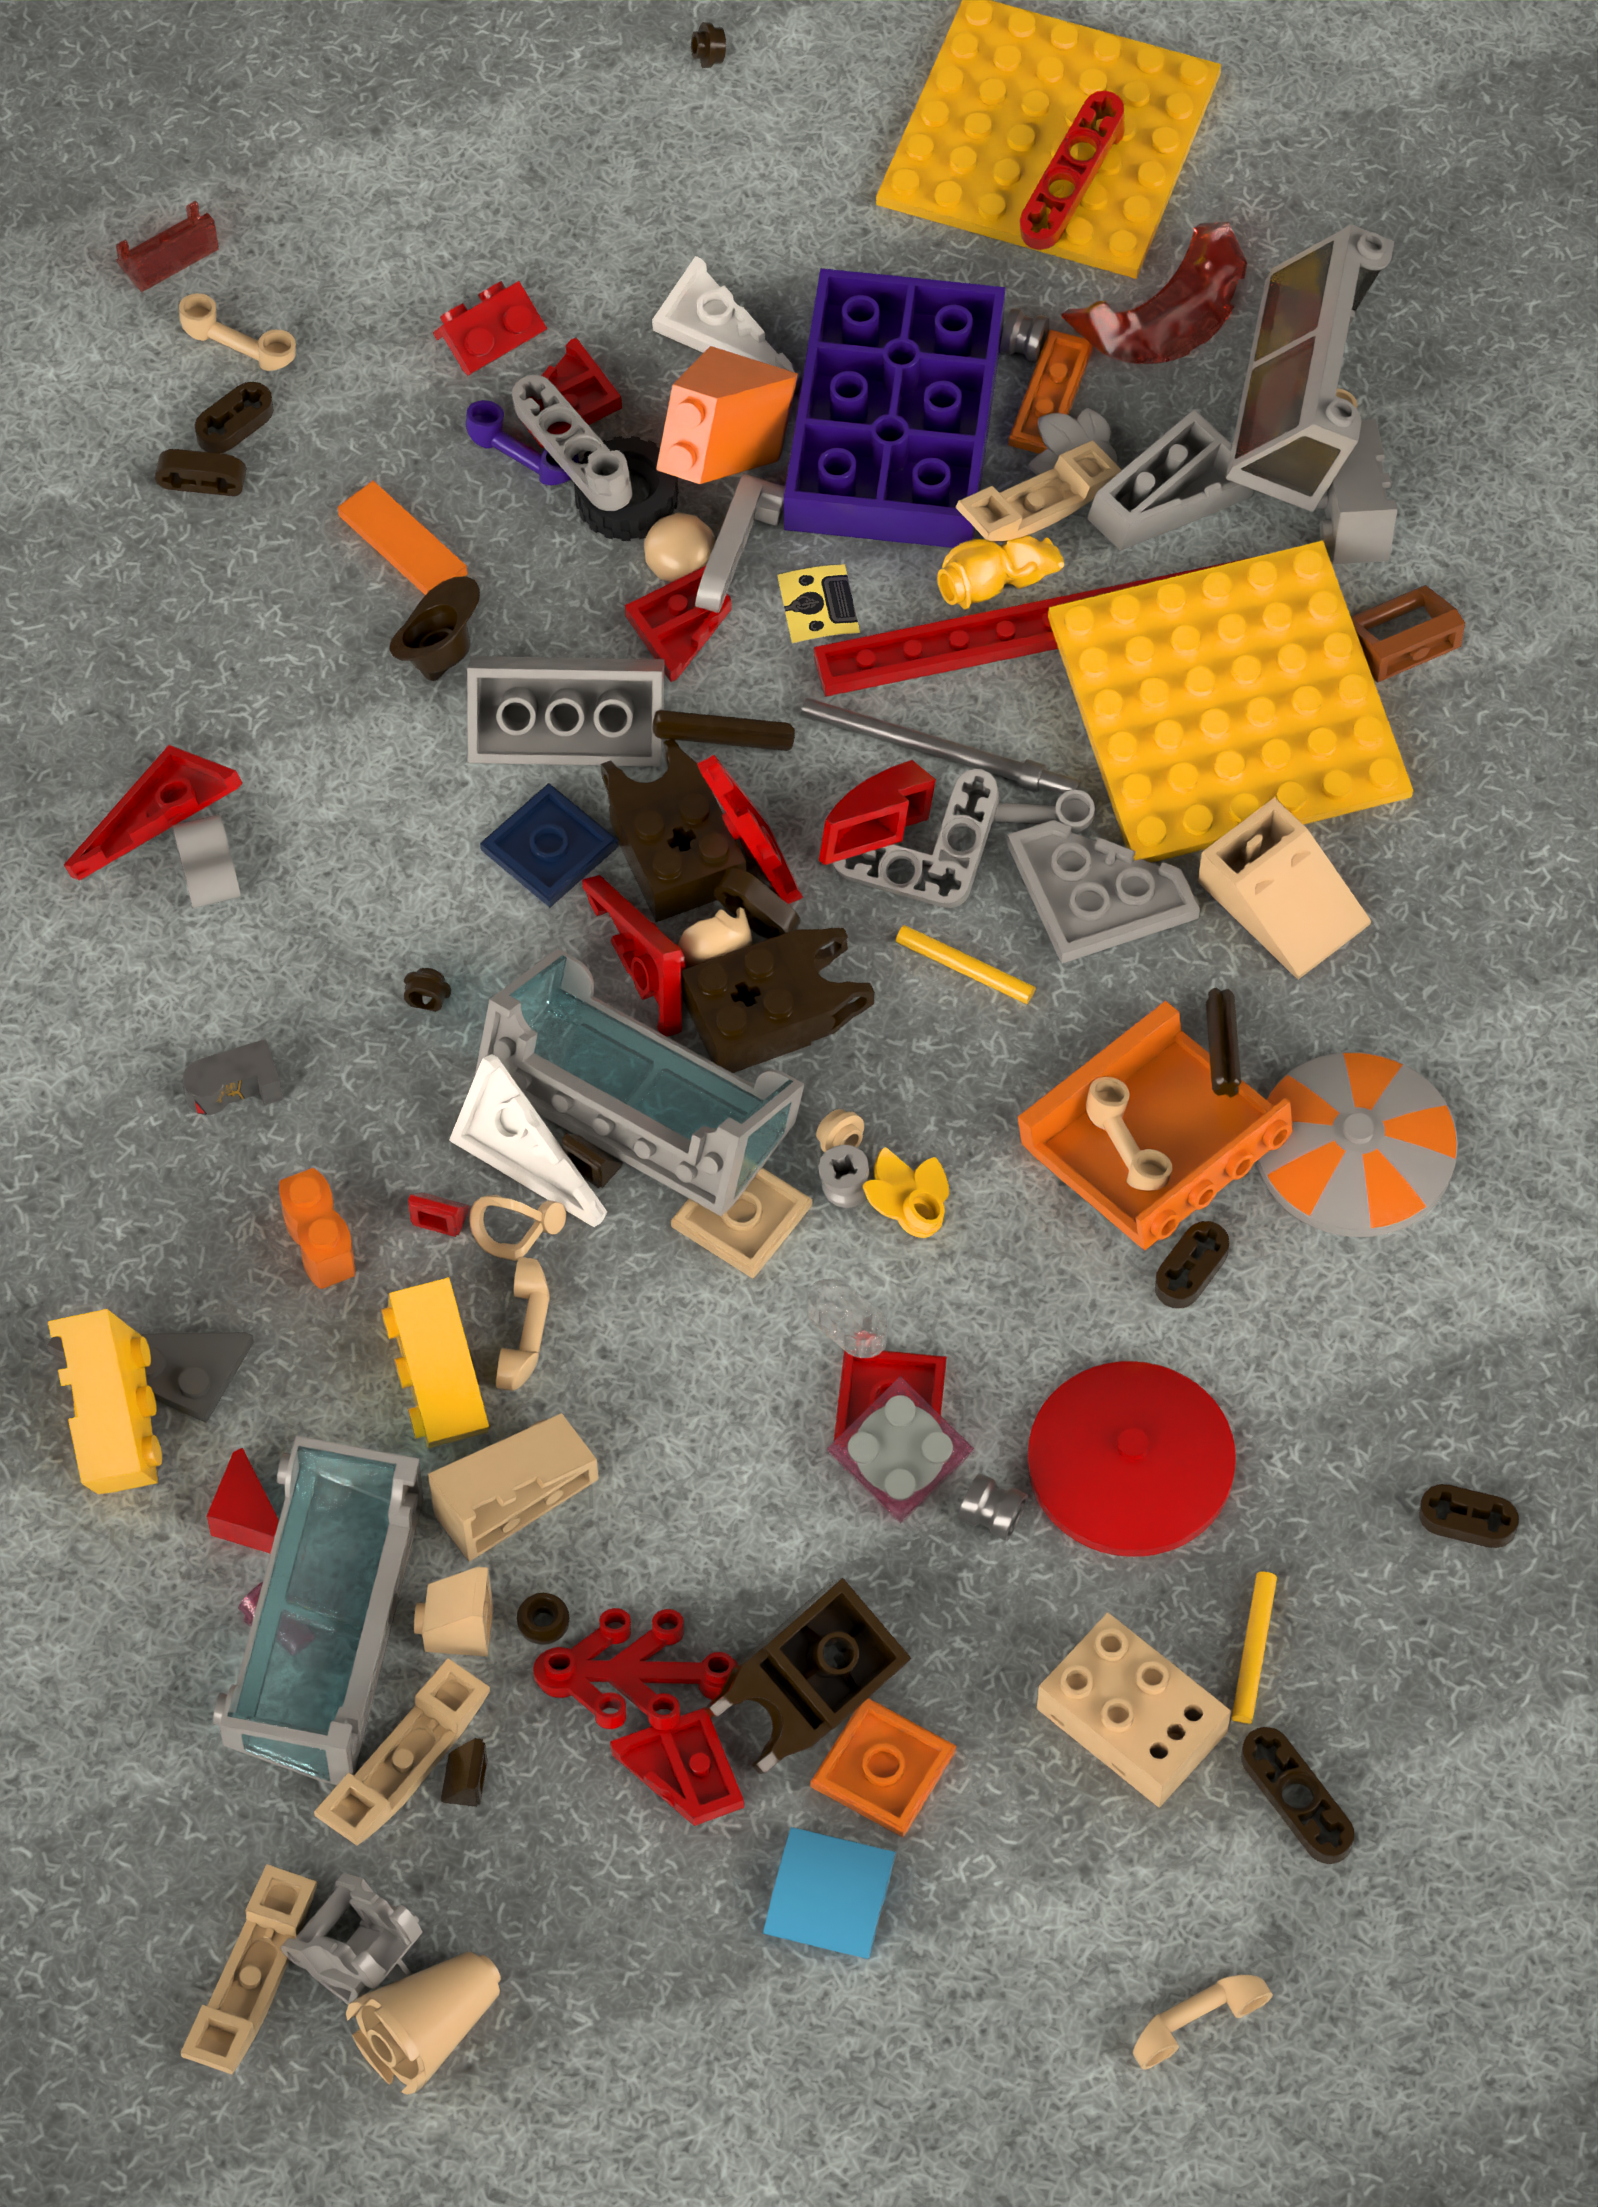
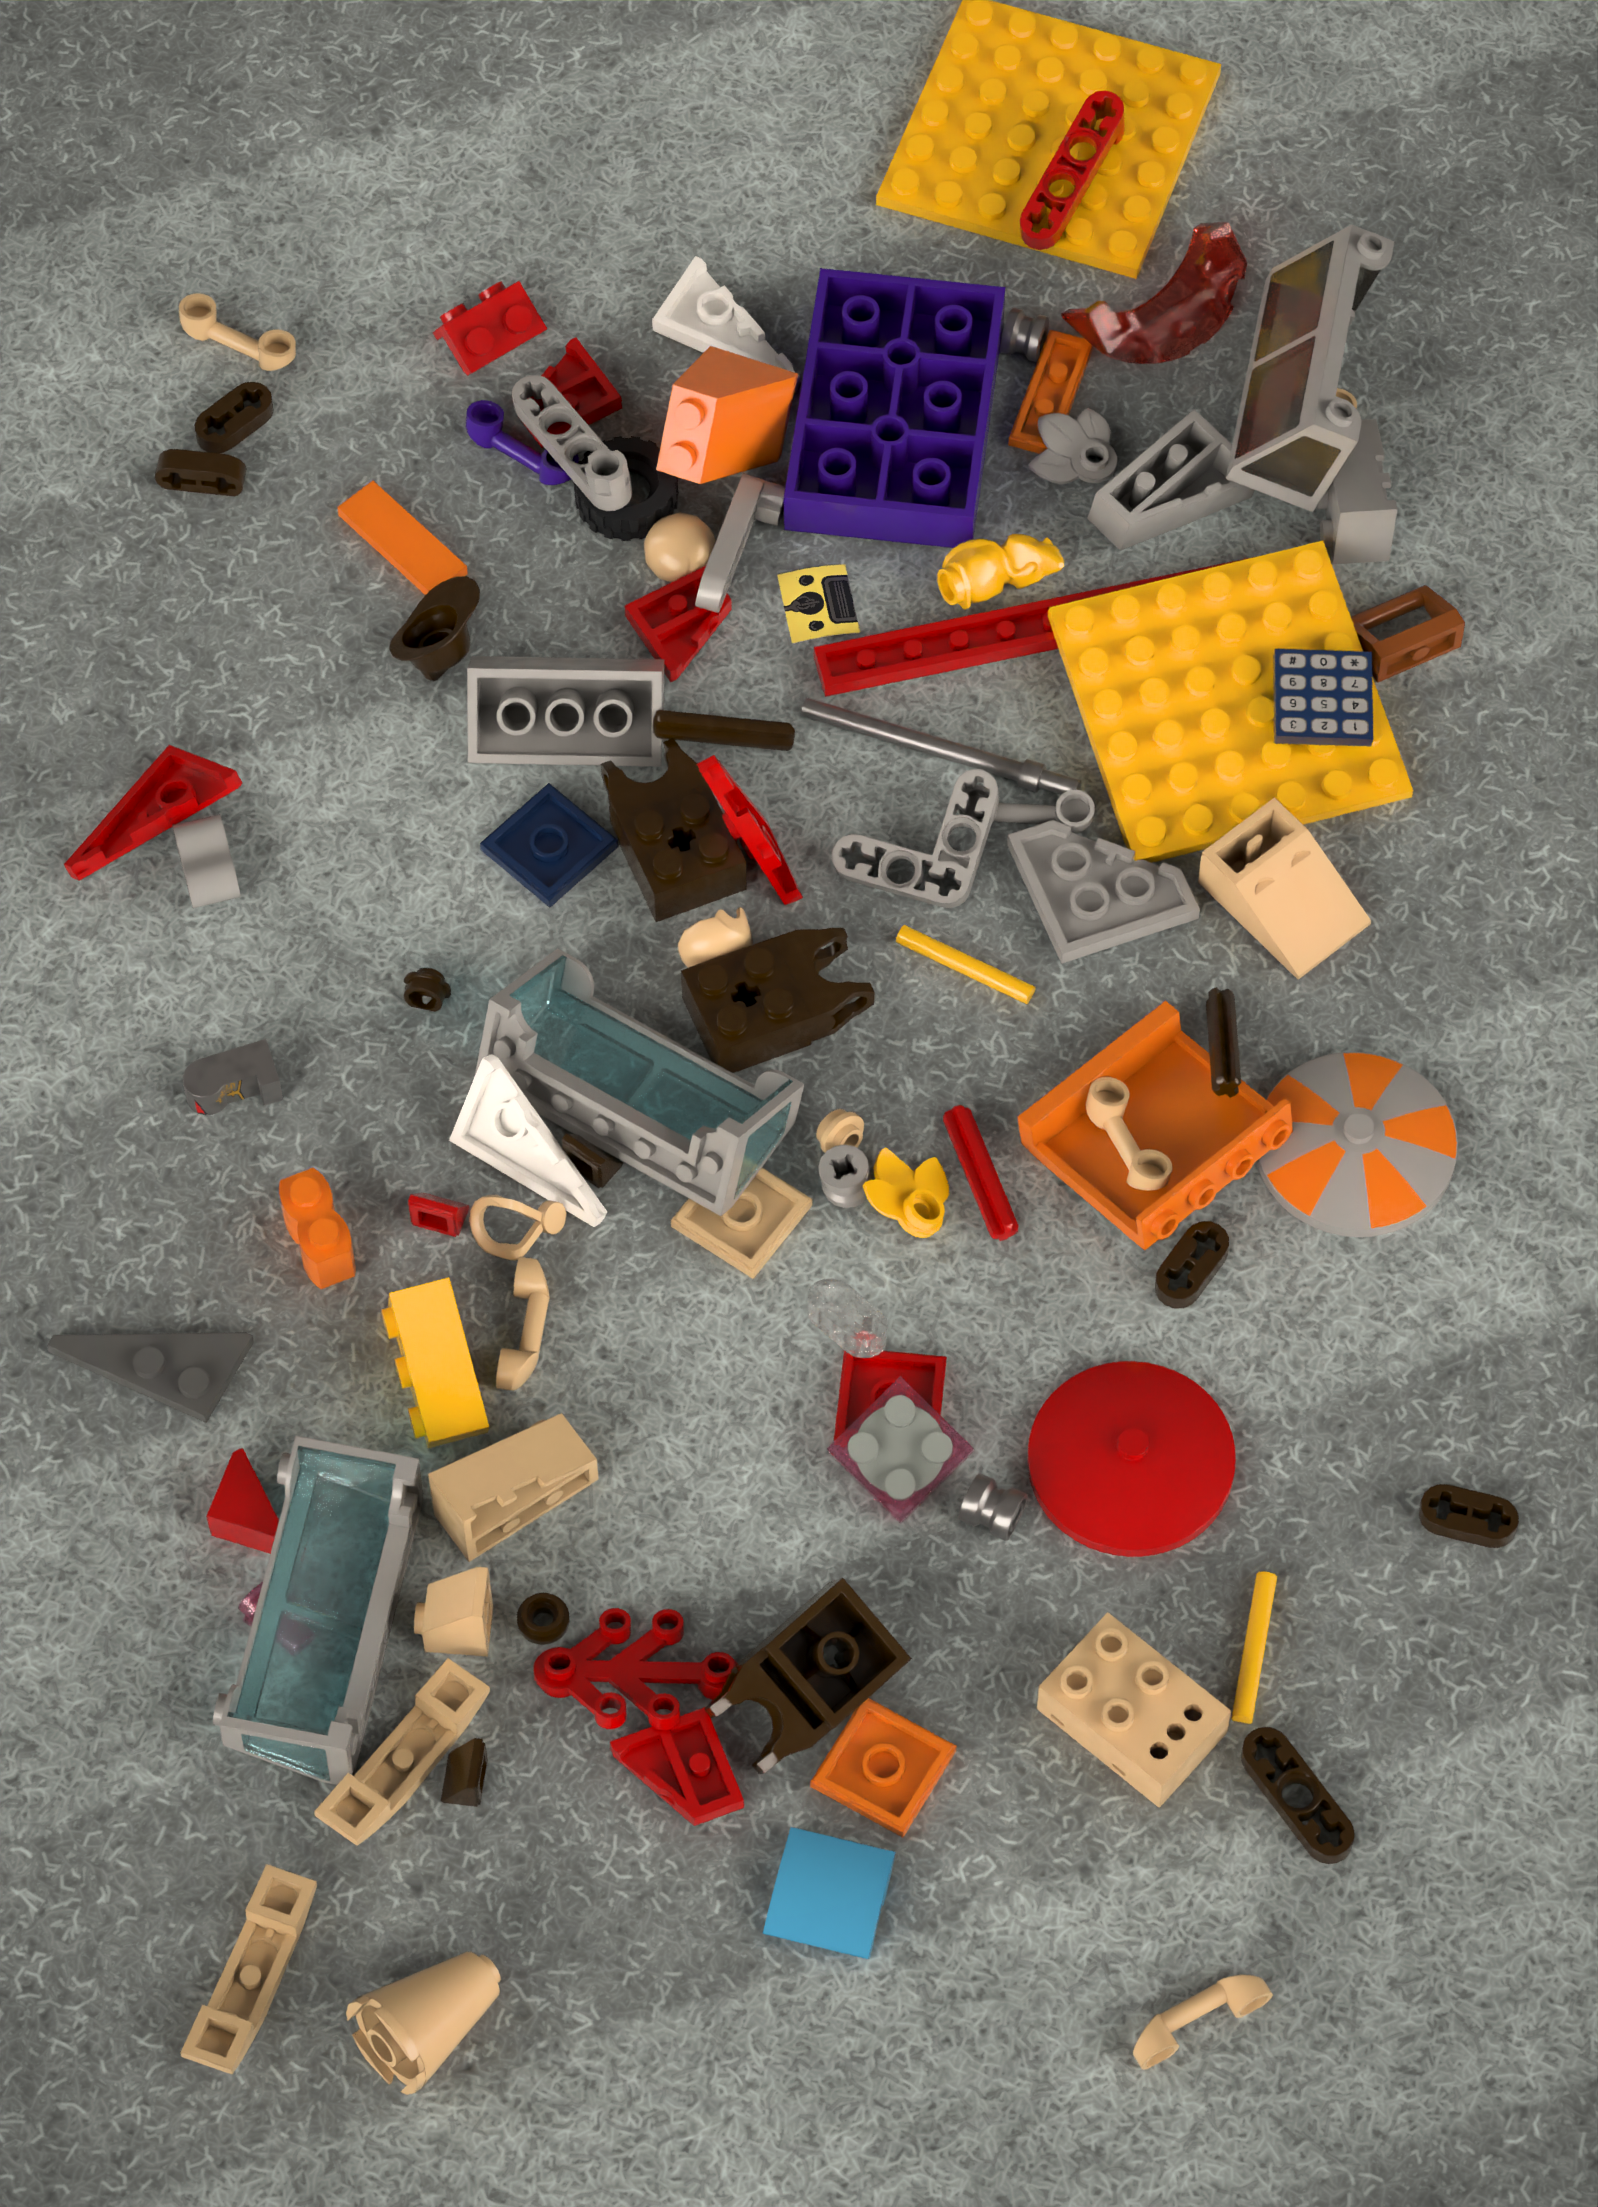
yellow wedge [48,1309,162,1494] -> none
clear red hinge [116,201,219,293] -> none
light grey piece [281,1873,423,2005] -> none
red wing [582,875,685,1037] -> none
dark brown plate [691,22,726,68] -> none
dark brown beam [714,868,800,939] -> none
red slope [819,760,936,865] -> none
tan slope [955,440,1122,541] -> none
none -> red axle [943,1105,1019,1241]
none -> tile [1273,649,1373,747]

